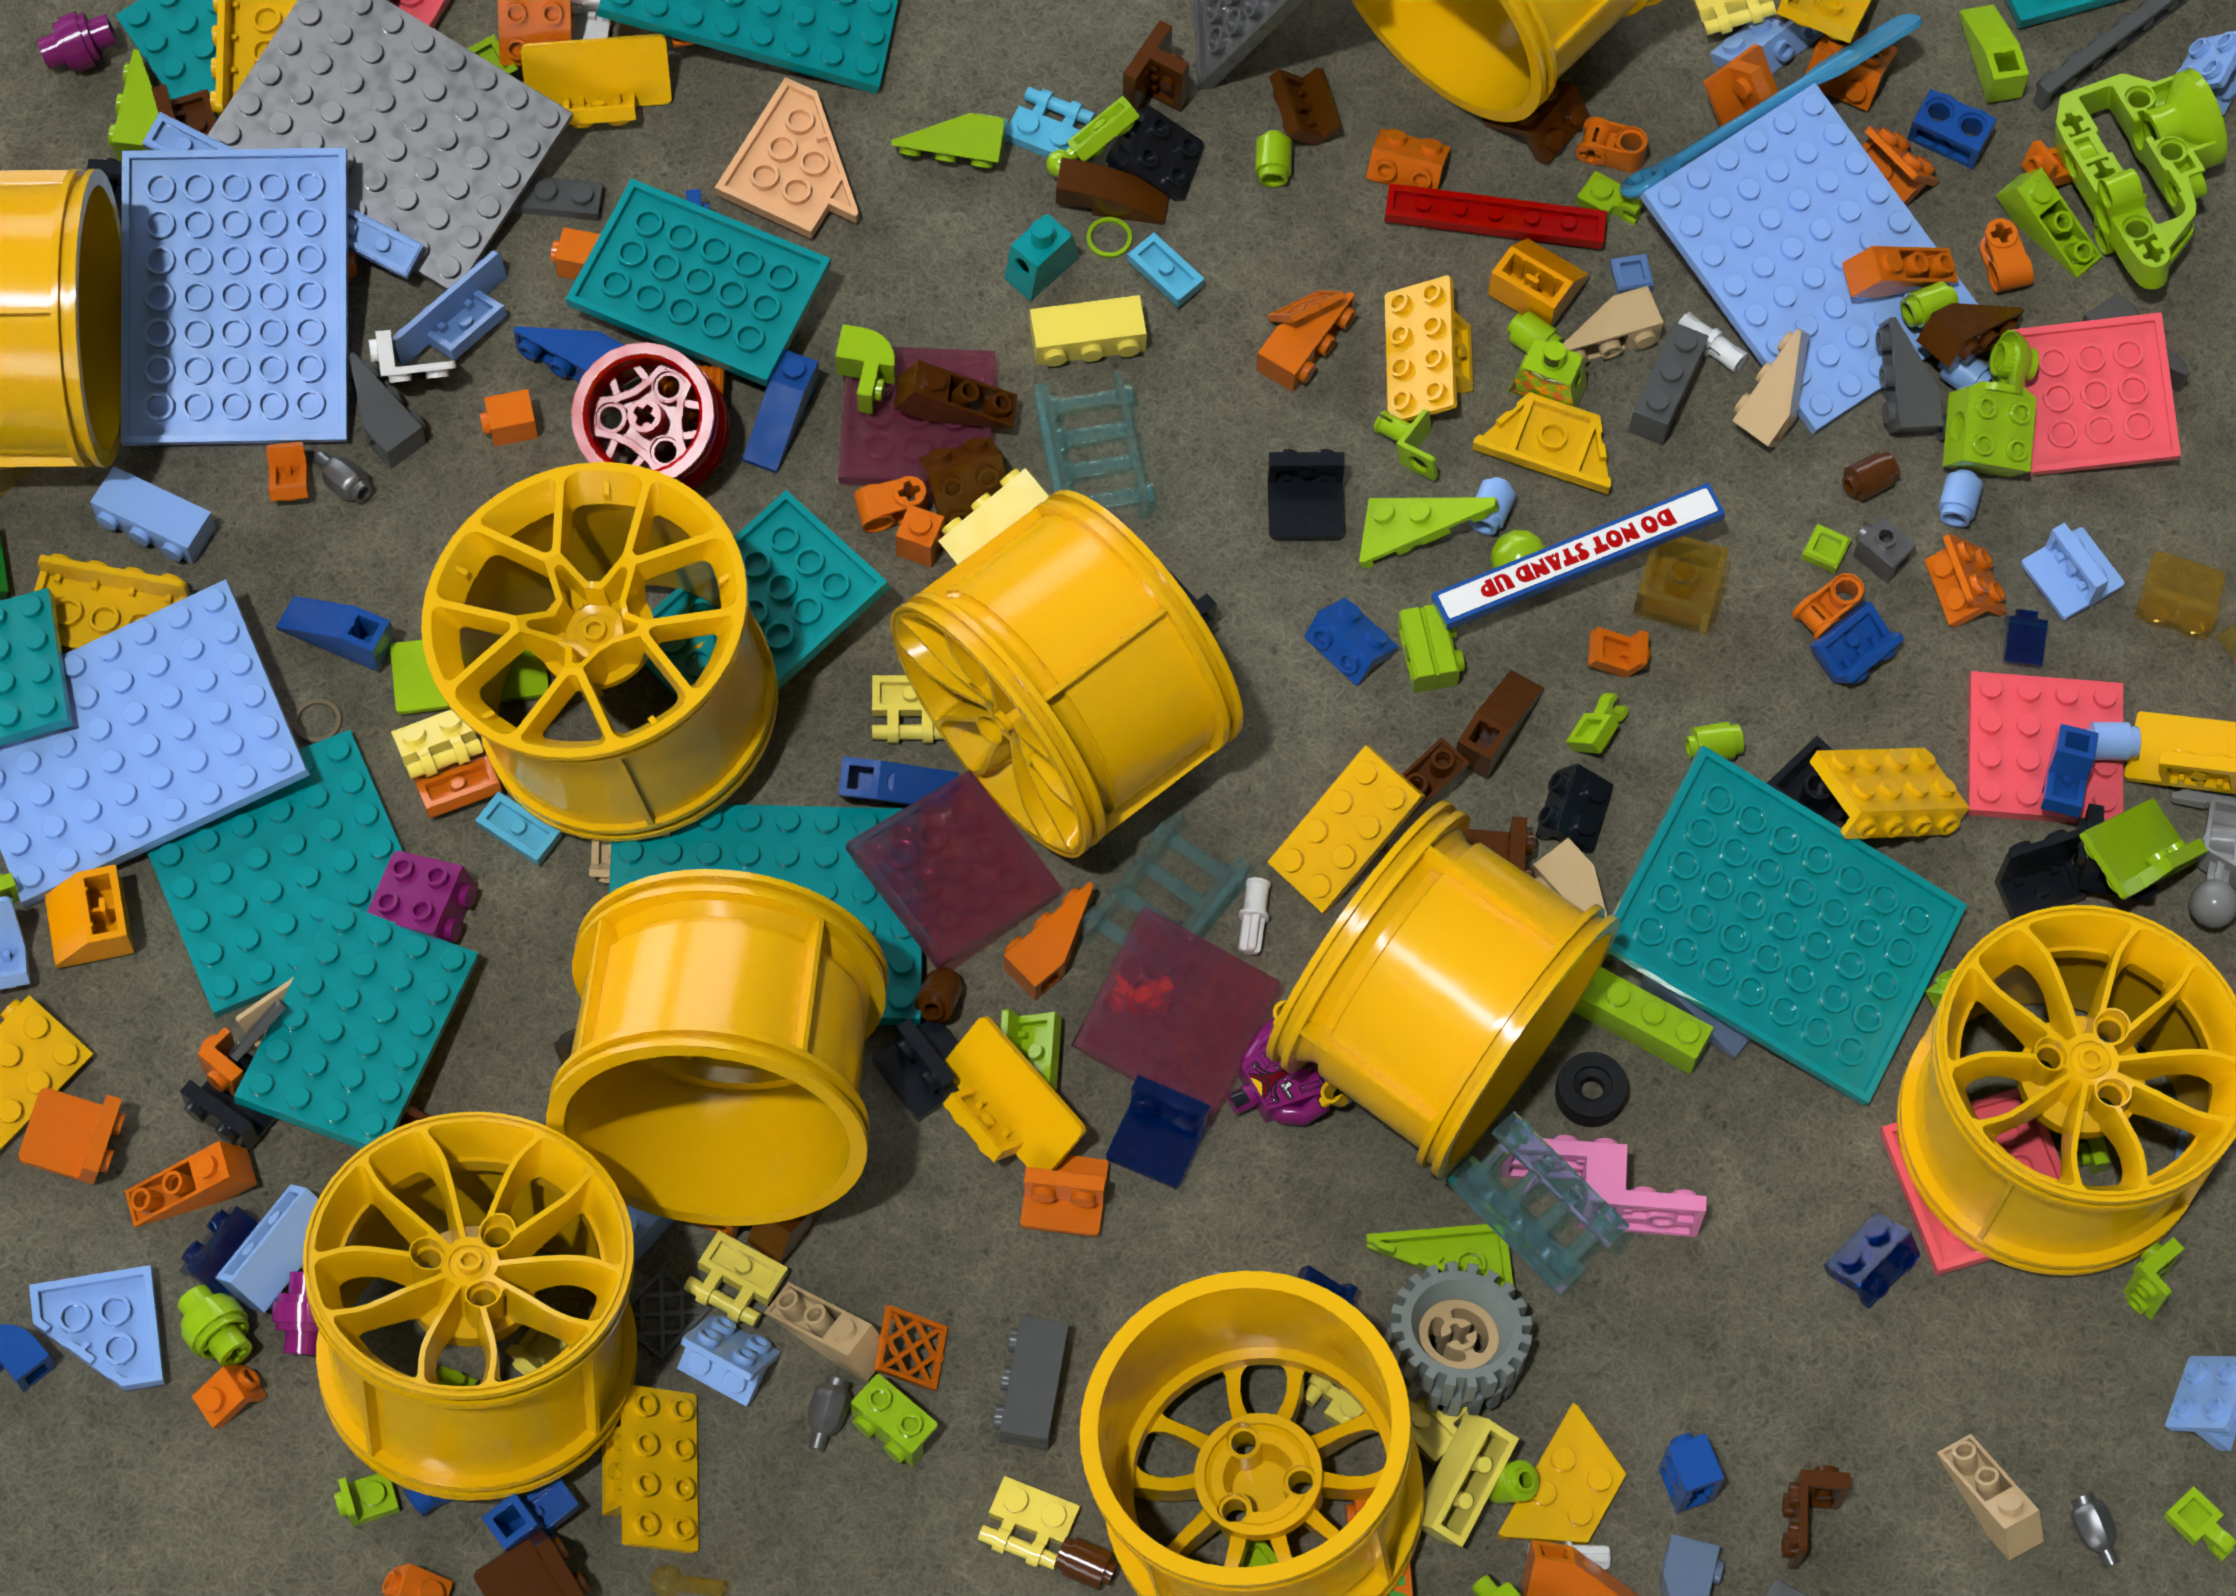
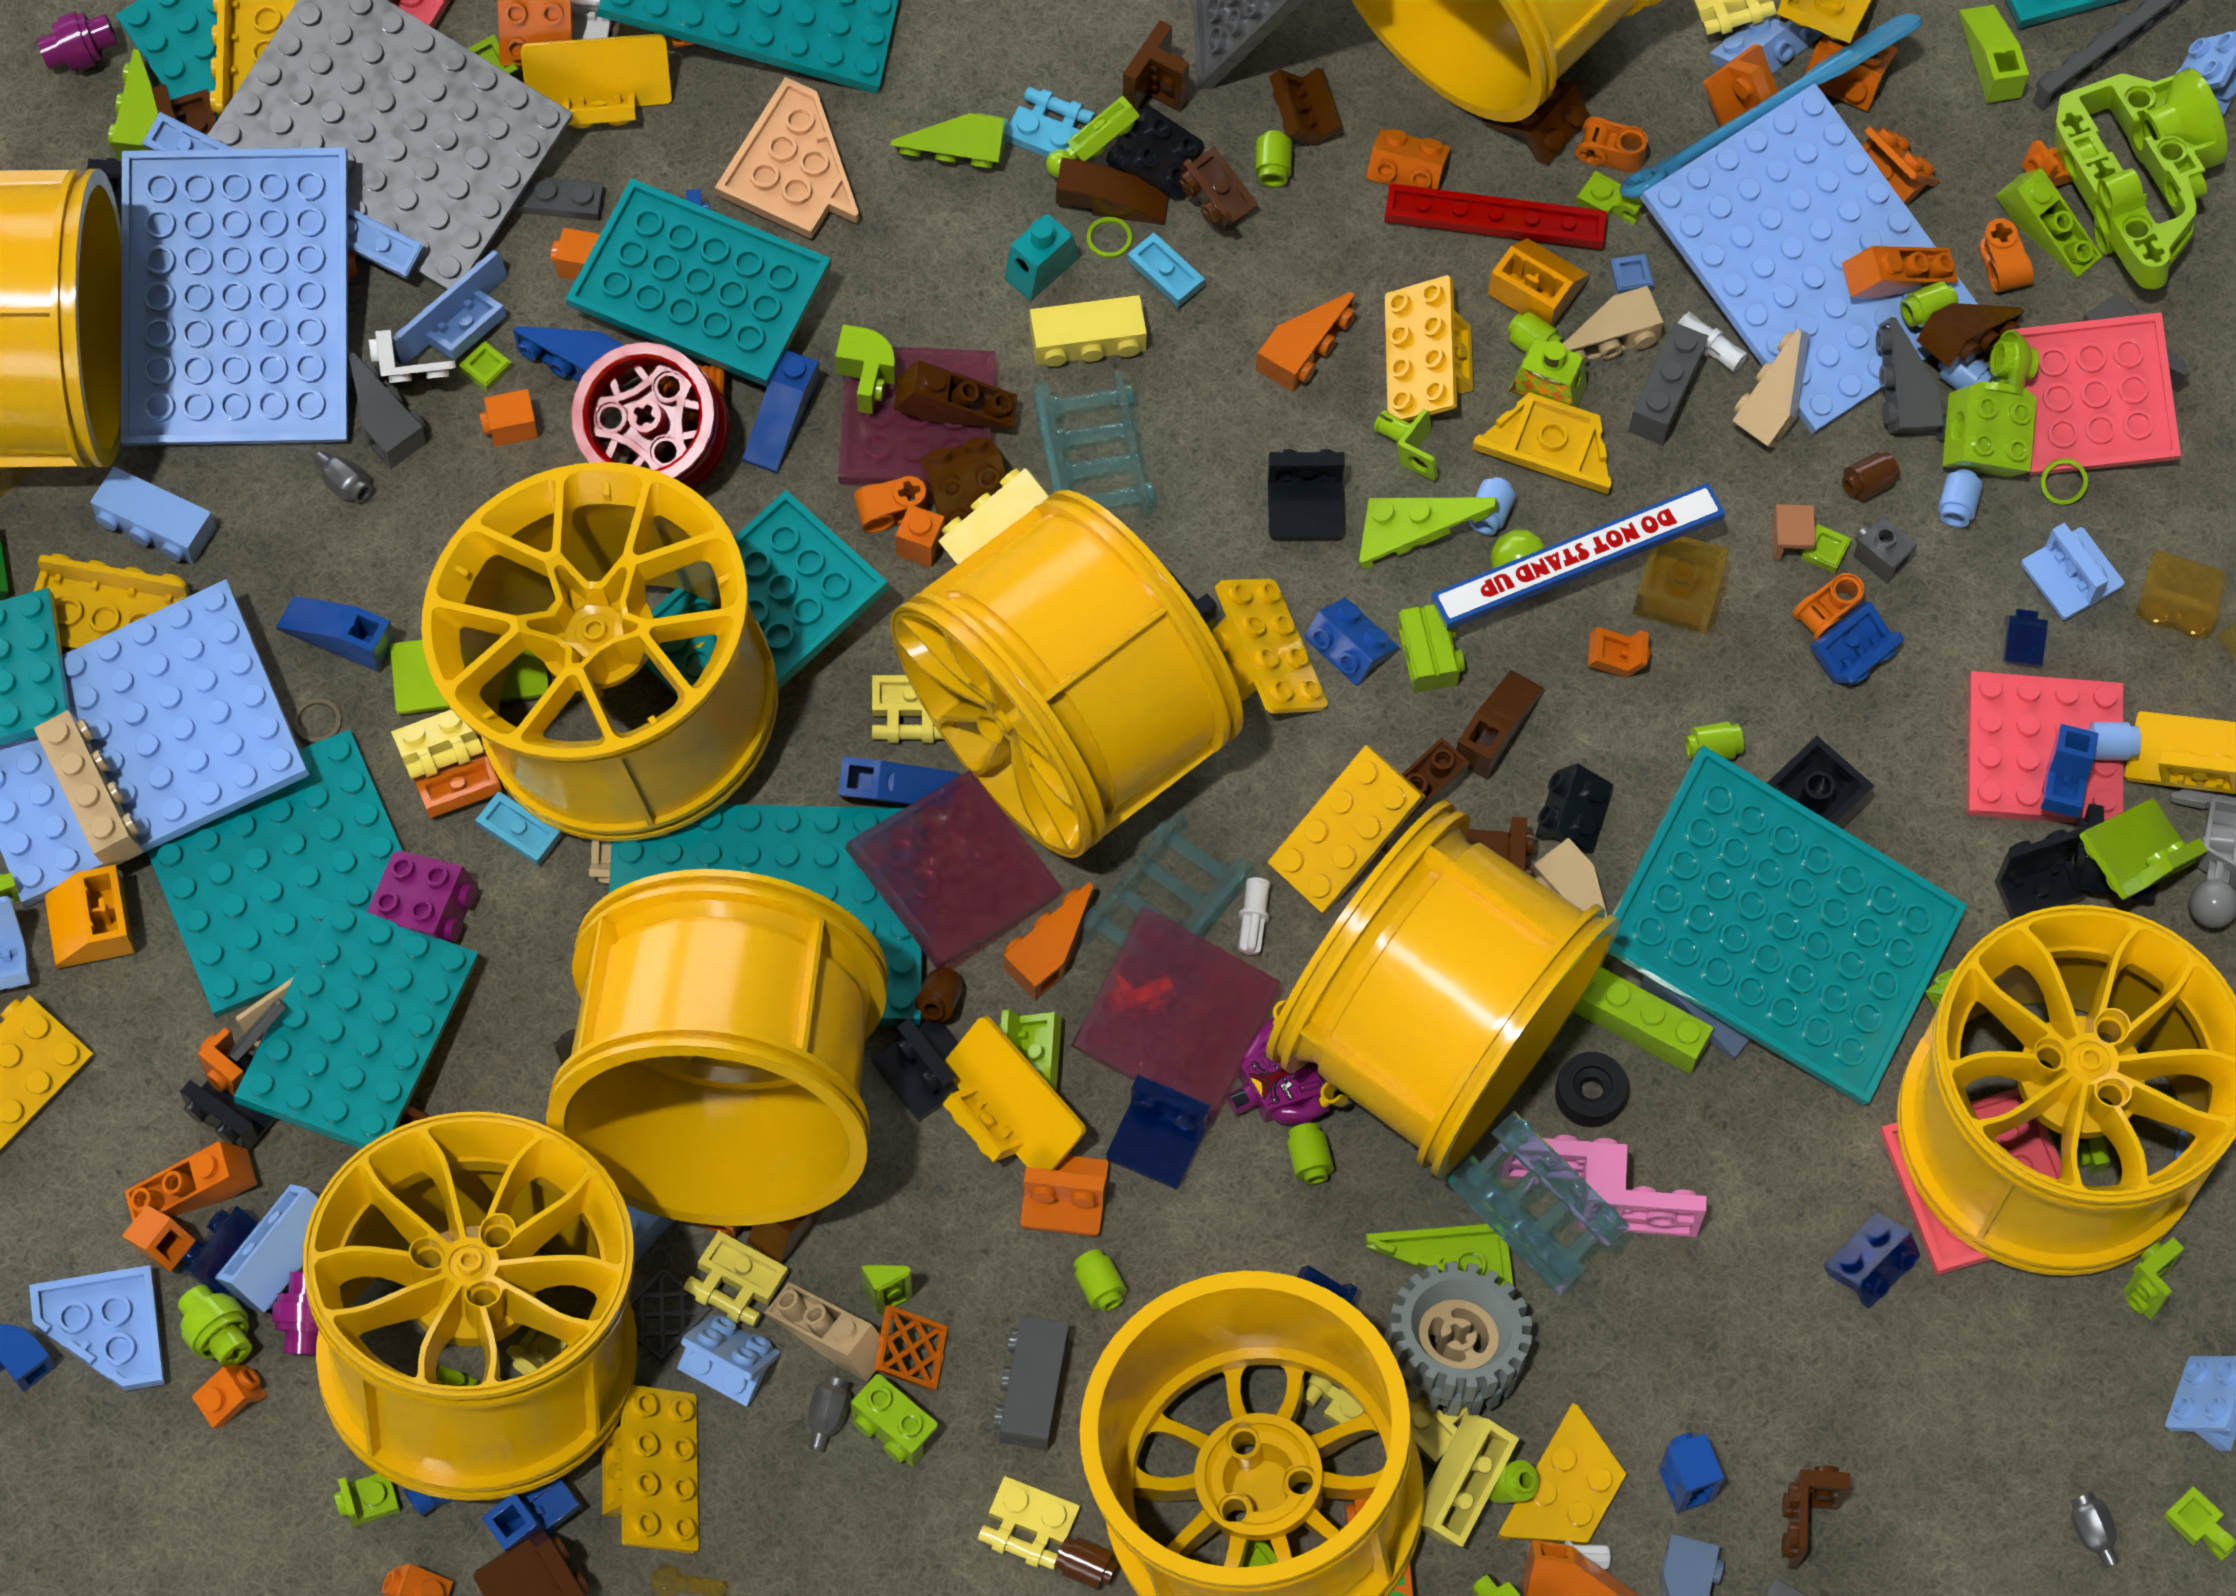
orange bracket [18,1088,126,1185] -> none
orange bracket [266,442,309,502] -> none
orange window [1267,290,1345,323] -> none
lime plate [1566,692,1629,754] -> none
yellow bracket [1809,748,1970,839] -> none
blue brick [1907,89,1997,170] -> none
orange bracket [1925,533,2007,628] -> none
tan slope [1937,1434,2044,1561] -> none
none -> tan brick [34,710,143,866]
none -> orange brick [122,1205,196,1272]
none -> lime tile [459,341,513,392]
none -> lime slope [861,1265,913,1315]
none -> lime brick [1073,1249,1127,1312]
none -> reddish brown bracket [1178,146,1258,232]
none -> yellow bracket [1211,579,1328,714]
none -> lime brick [1287,1123,1334,1185]
none -> nougat panel [1771,504,1815,561]
none -> lime piece [2040,458,2088,505]

